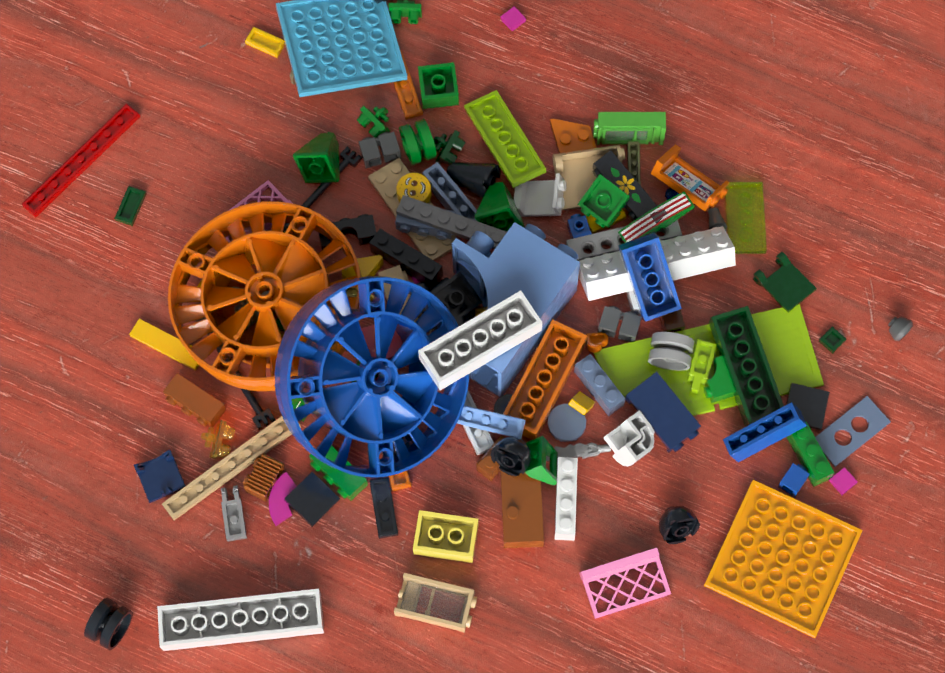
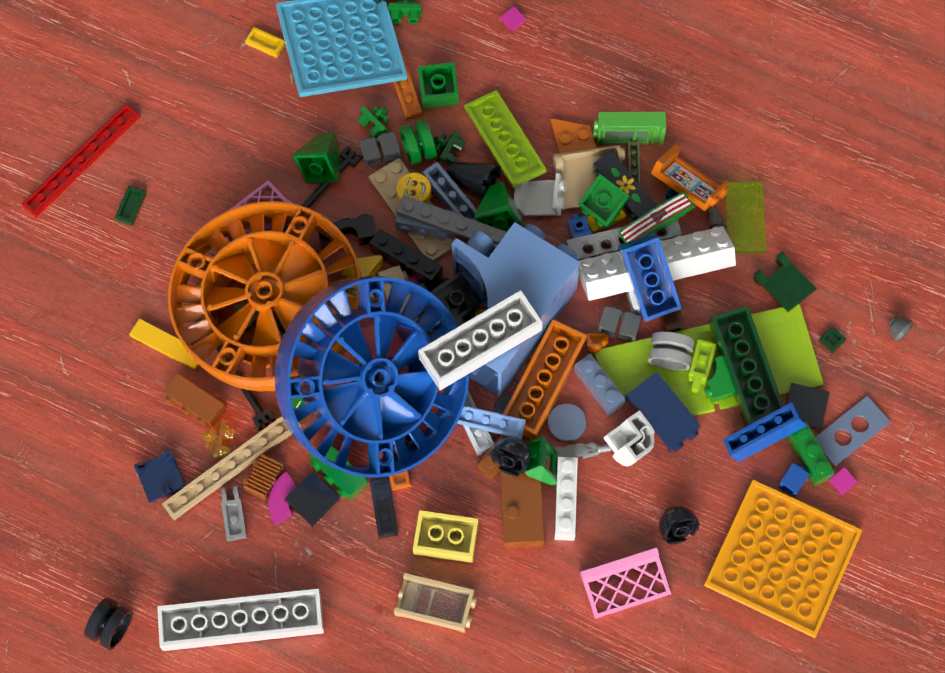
yellow tile [568,391,595,415] -> none

